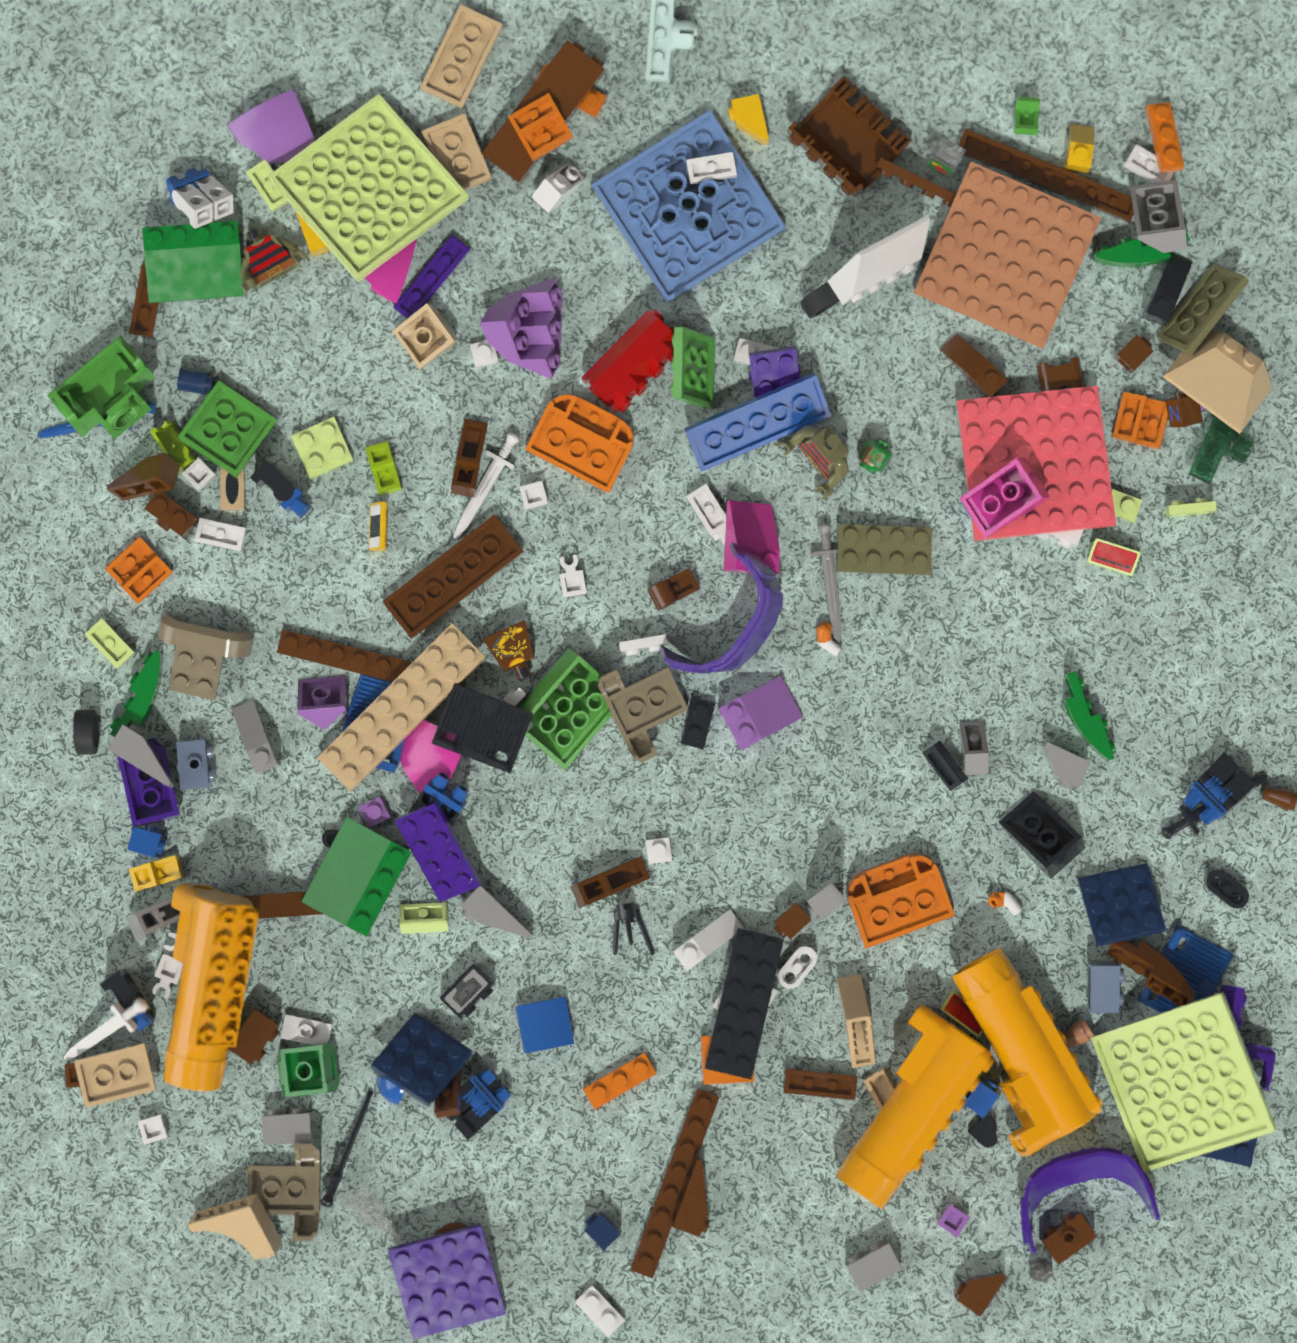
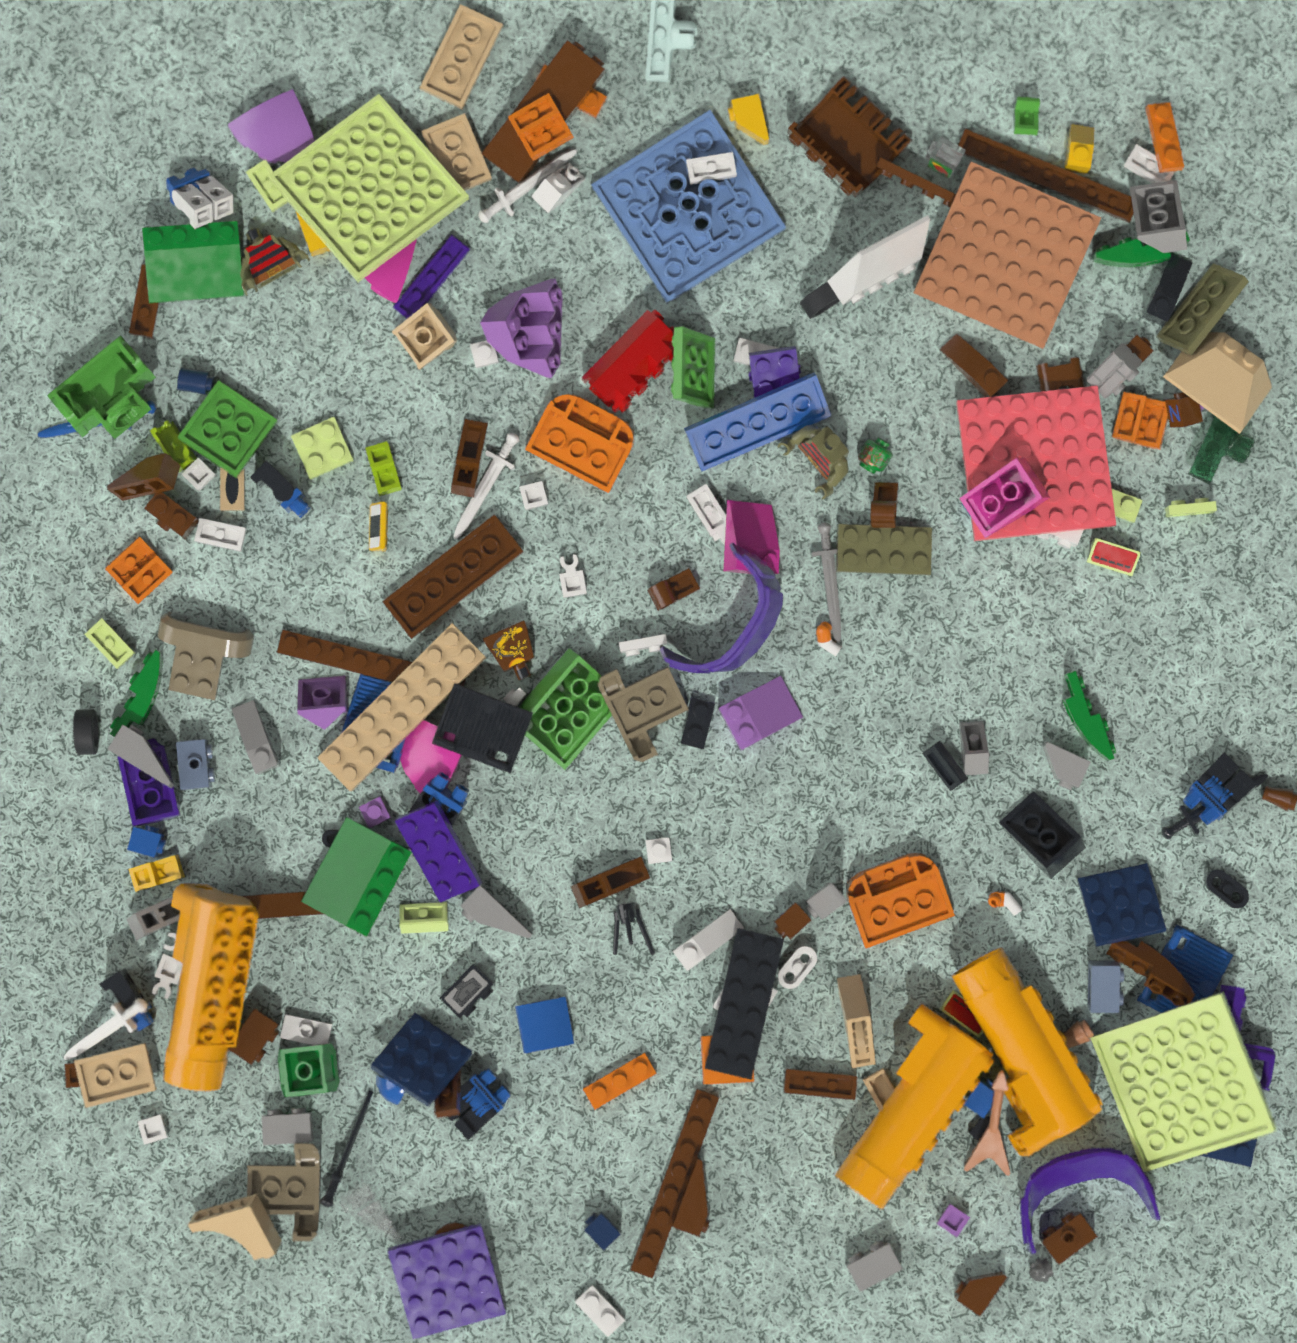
none -> white sword [478,148,577,223]
none -> reddish brown plate [871,482,899,528]
none -> nougat piece [964,1070,1010,1176]
none -> light grey brick [1087,343,1142,398]

